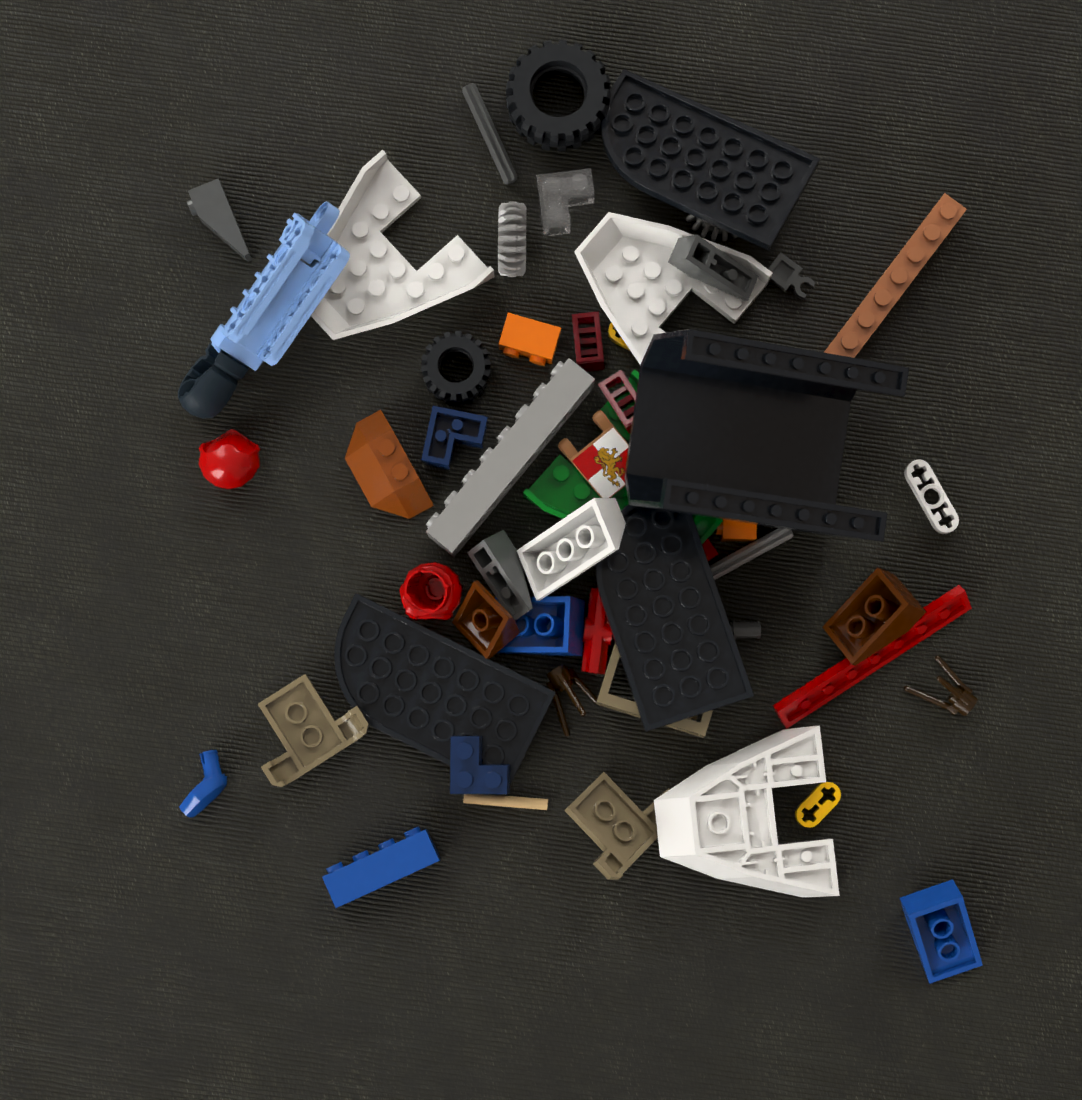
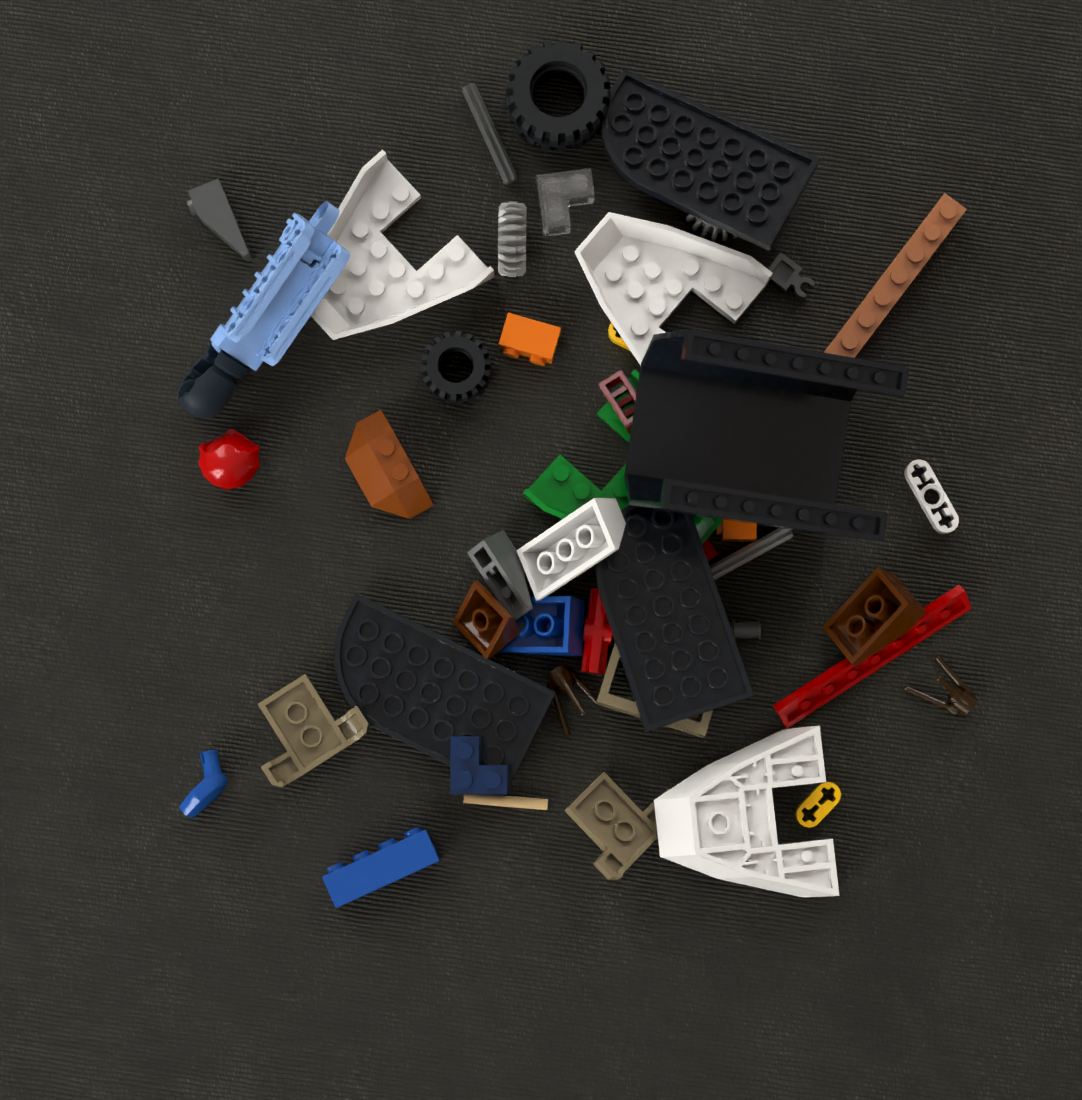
red helmet [400,562,462,620] -> none
dark blue brick [421,406,488,470] -> none
light grey brick [426,358,595,557] -> none
flag [558,410,629,498] -> none
dark red slope [572,311,605,372] -> none
dark grey slope [668,234,759,301] -> none
blue slope [900,879,983,984] -> none

